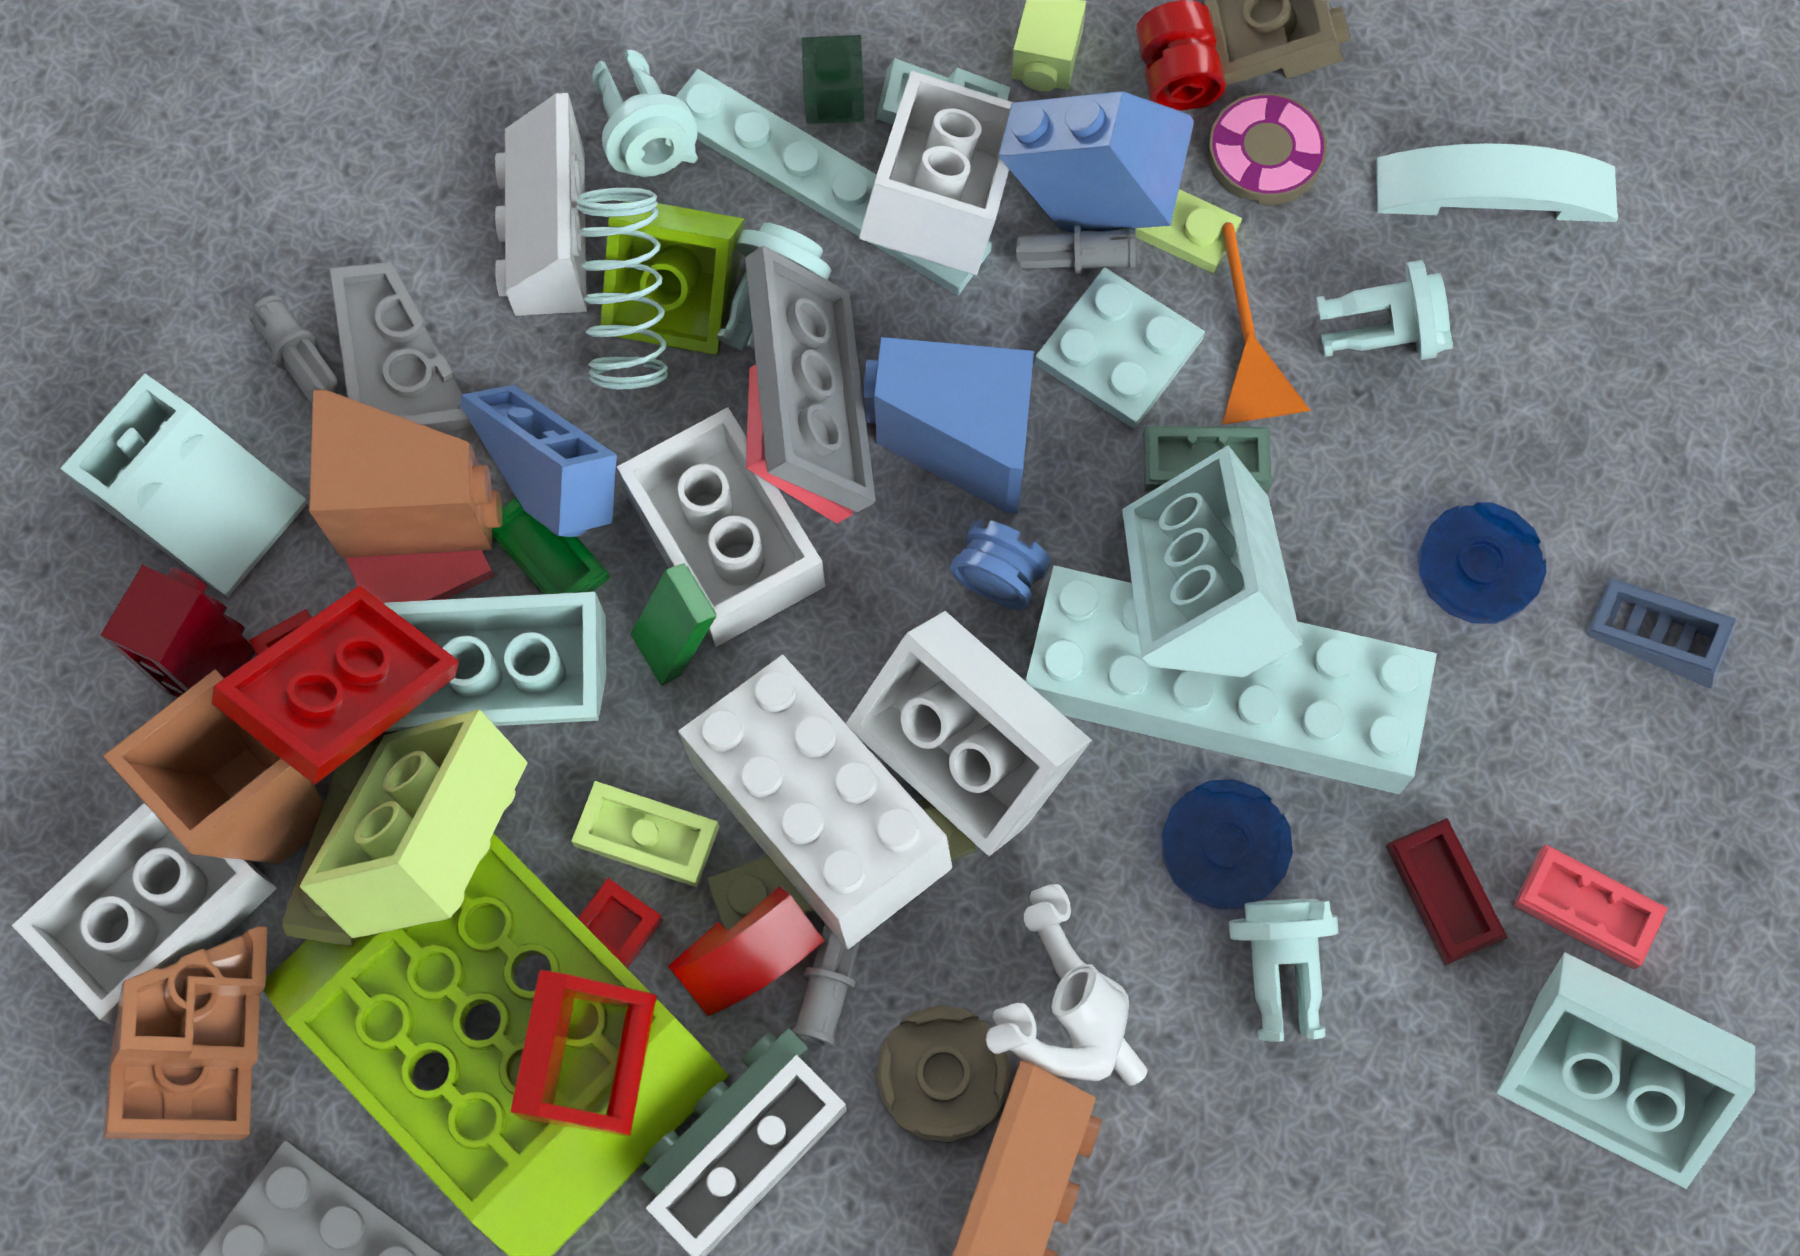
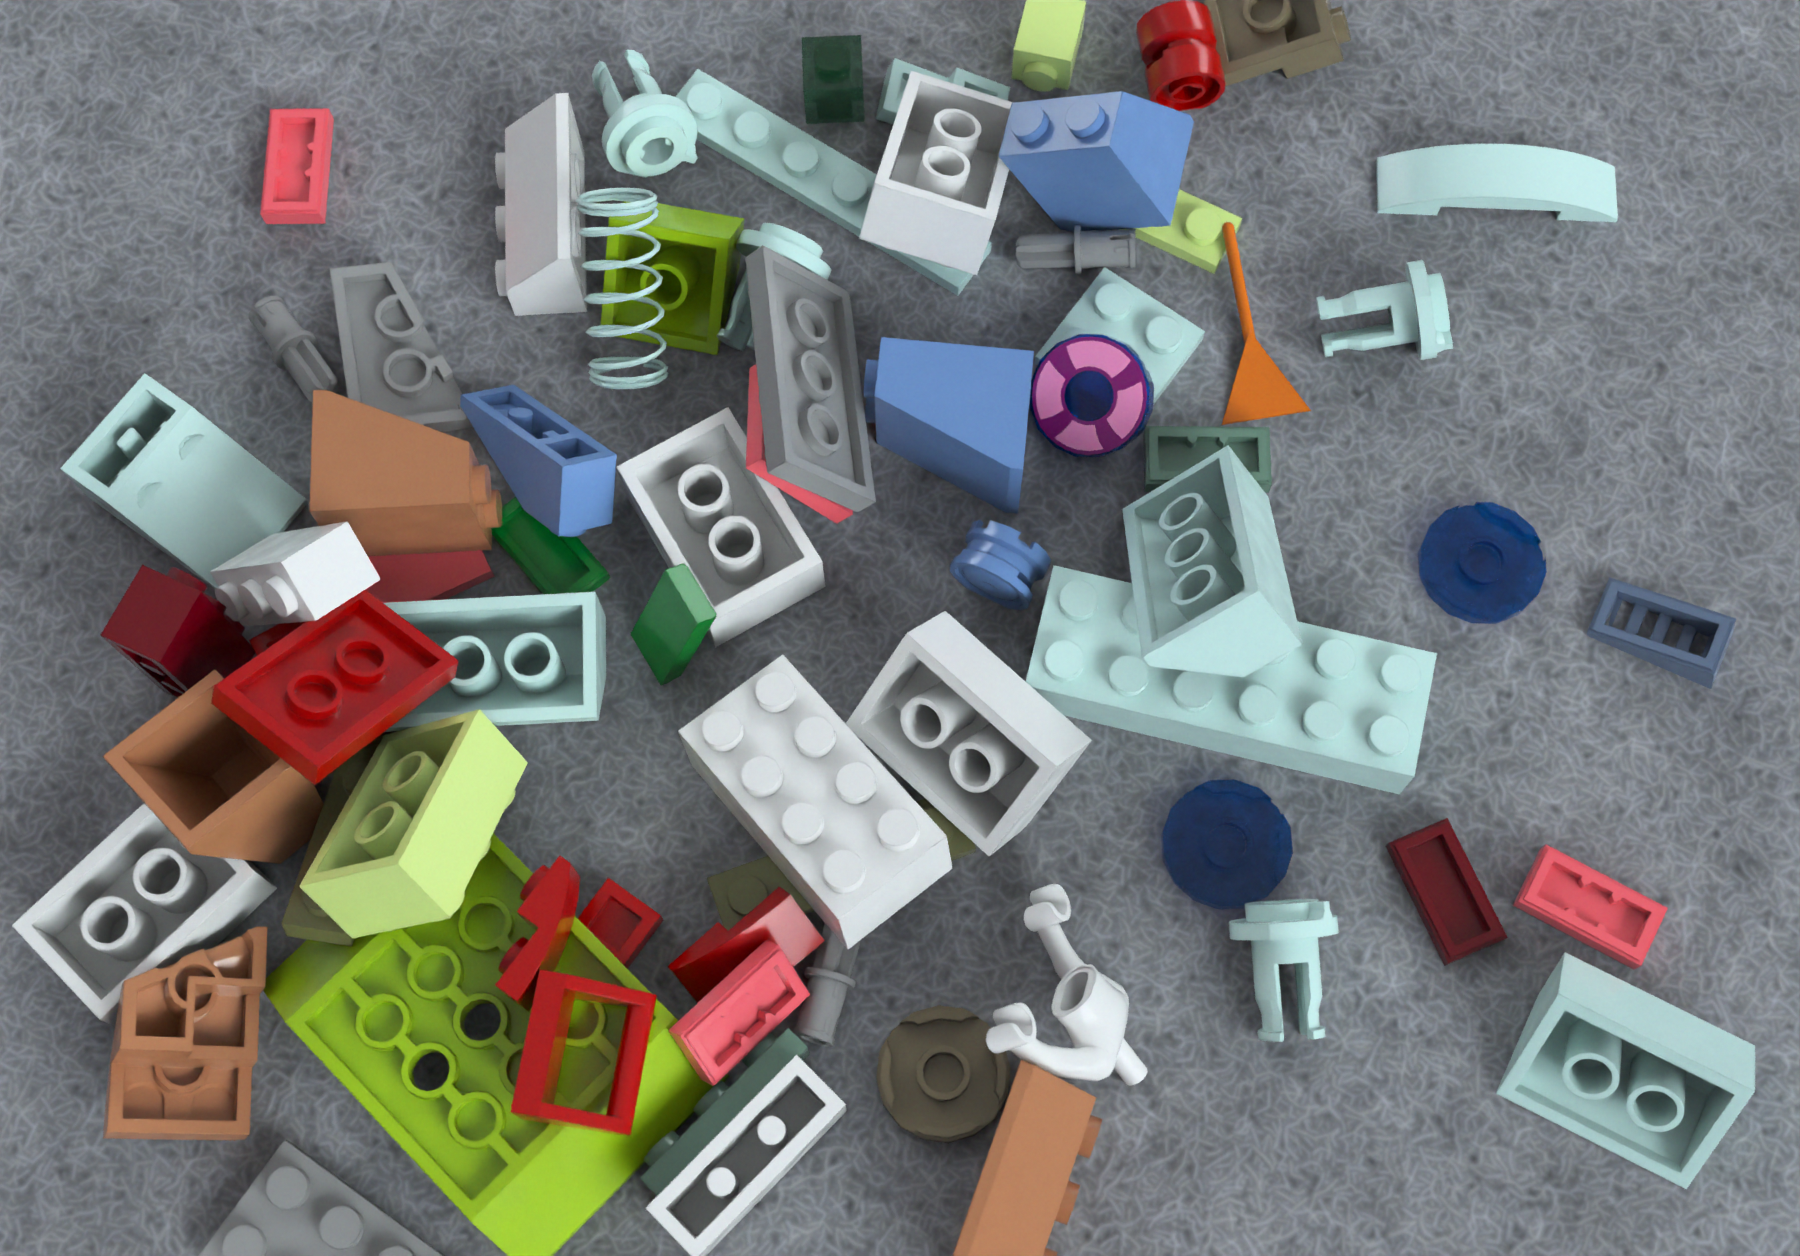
yellowish green plate [571,781,719,888] -> none
tile [1207,92,1327,206] -> none
none -> white brick [210,521,381,626]
none -> coral plate [260,108,334,224]
none -> red slope [495,855,580,1012]
none -> coral plate [668,940,810,1086]
none -> tile [1030,334,1154,457]

